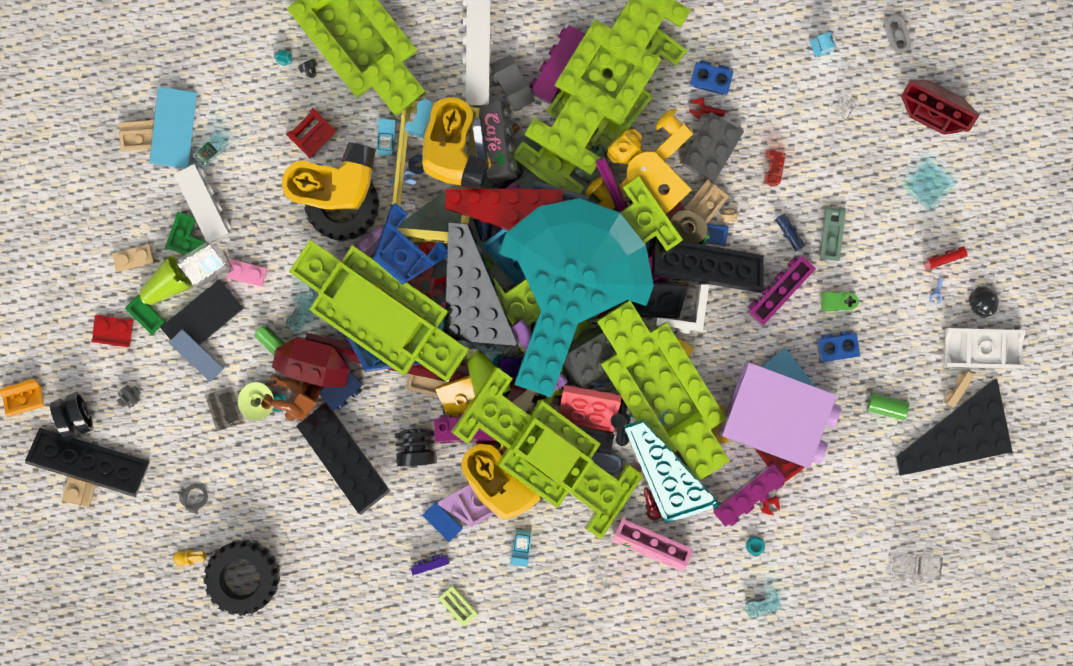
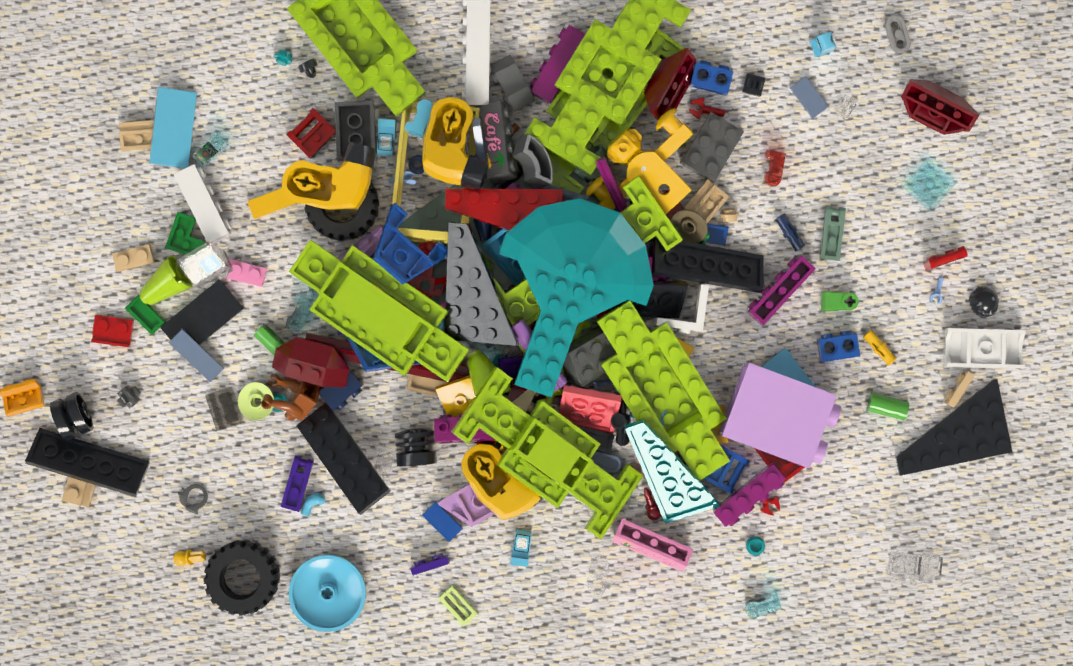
none -> yellow tile [247,188,297,219]
none -> dark purple plate [281,455,314,512]
none -> medium azure dish [289,554,366,632]
none -> medium azure arm [301,493,326,516]
none -> dark grey brick [334,101,377,162]
none -> dark grey brick [512,134,553,188]
none -> dark red wedge [644,48,697,121]
none -> blue plate [703,445,750,494]
none -> black tile [742,73,765,97]
none -> sand blue tile [790,76,828,119]
none -> yellow pin [863,329,897,366]

